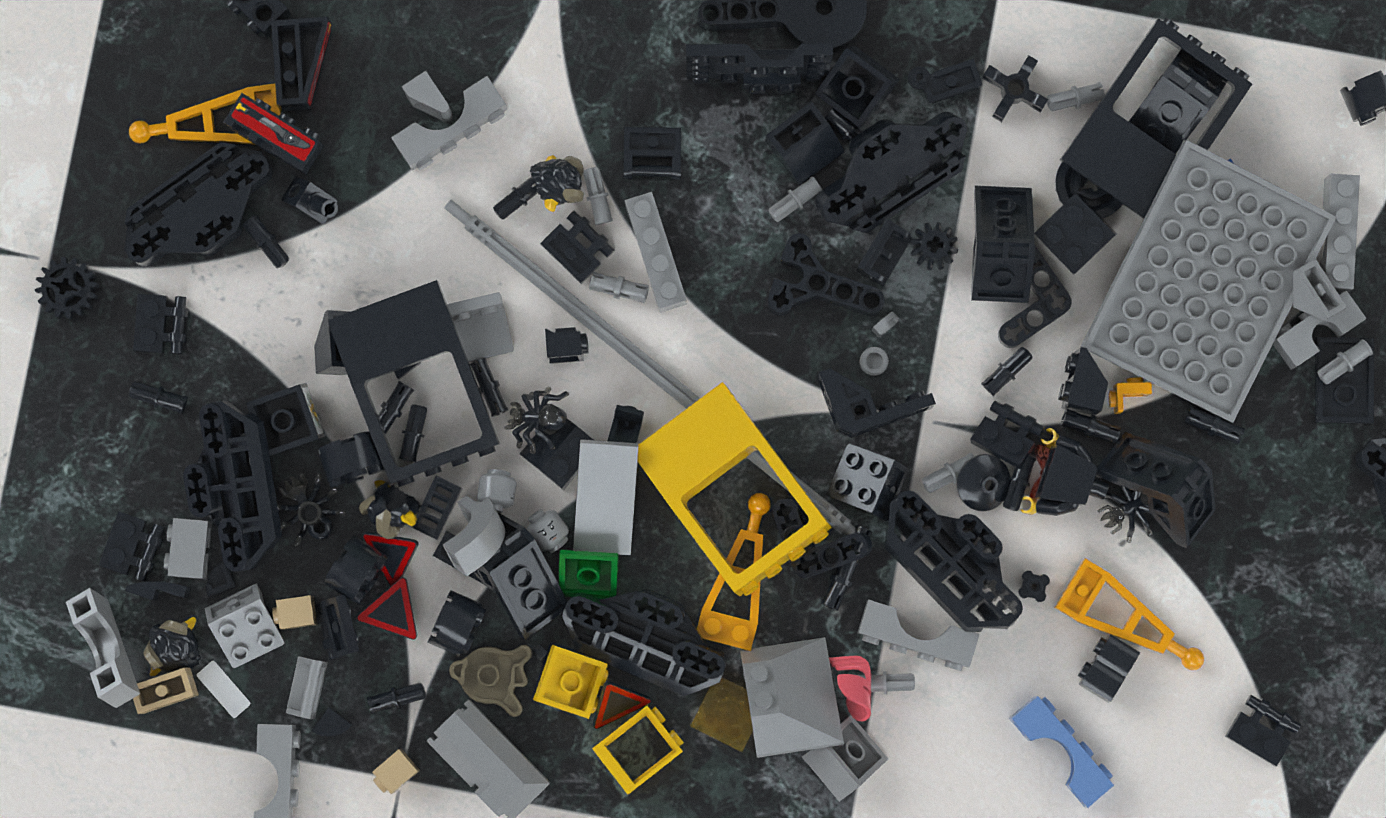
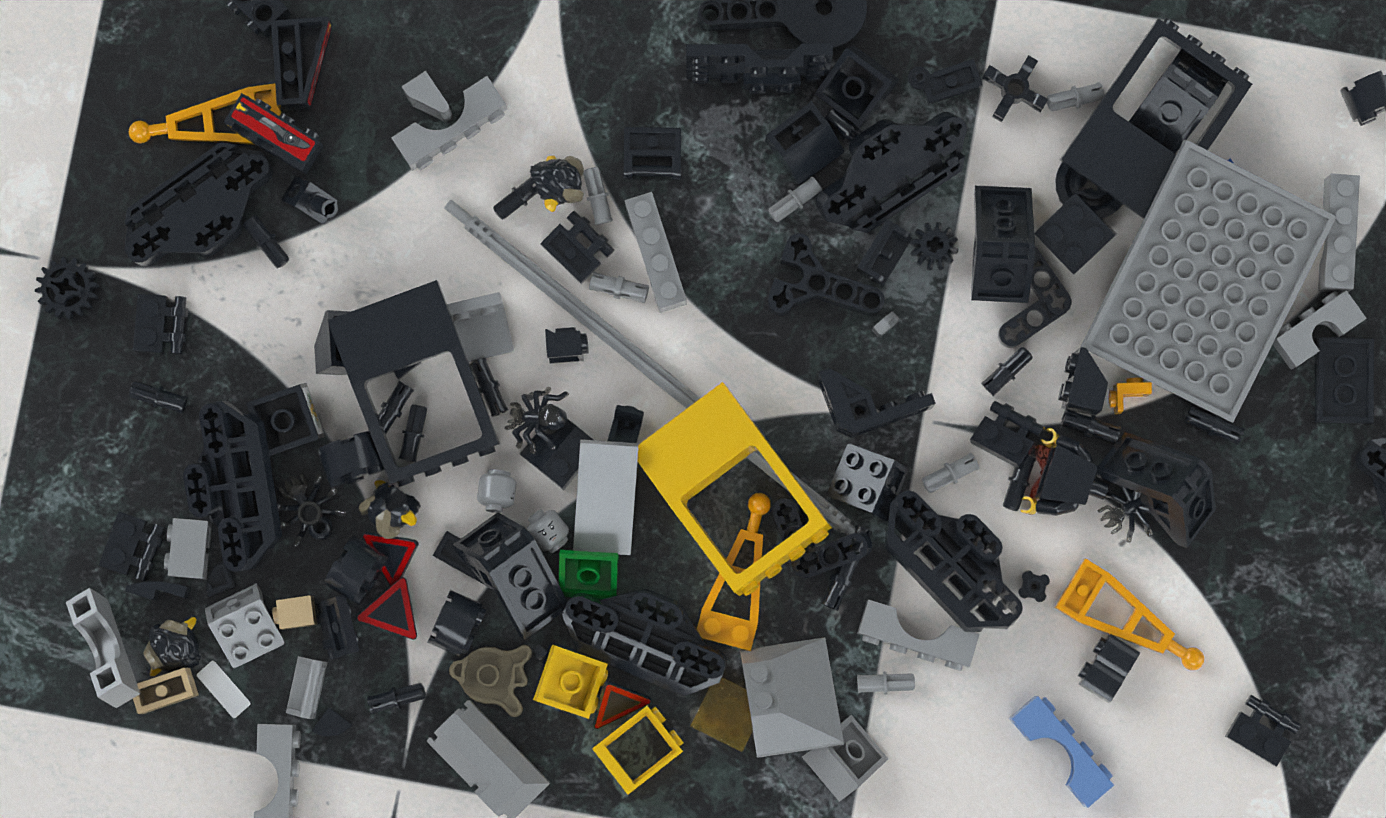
tan brick [373,749,420,794] -> none
black slope [411,475,463,540] -> none
light grey arch [443,495,505,576] -> none
coral helmet [829,656,871,722] -> none
light grey tile [859,347,889,376] -> none
black dish [957,454,1010,511] -> none
light grey slope [1293,259,1347,321] -> none
light grey axle [1318,340,1373,384] -> none

